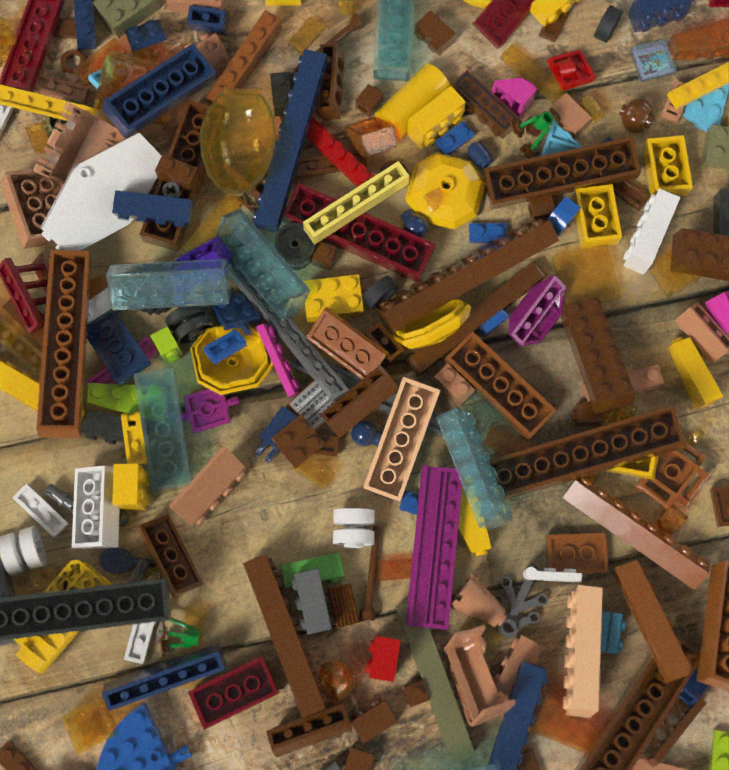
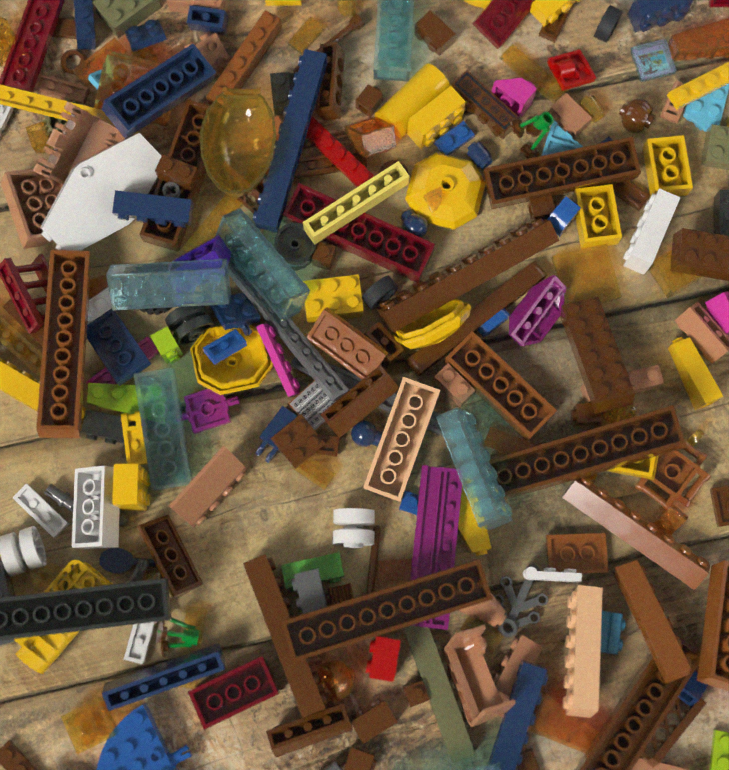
blue plate [469,223,507,243] -> none
none -> reddish brown brick [281,559,492,662]

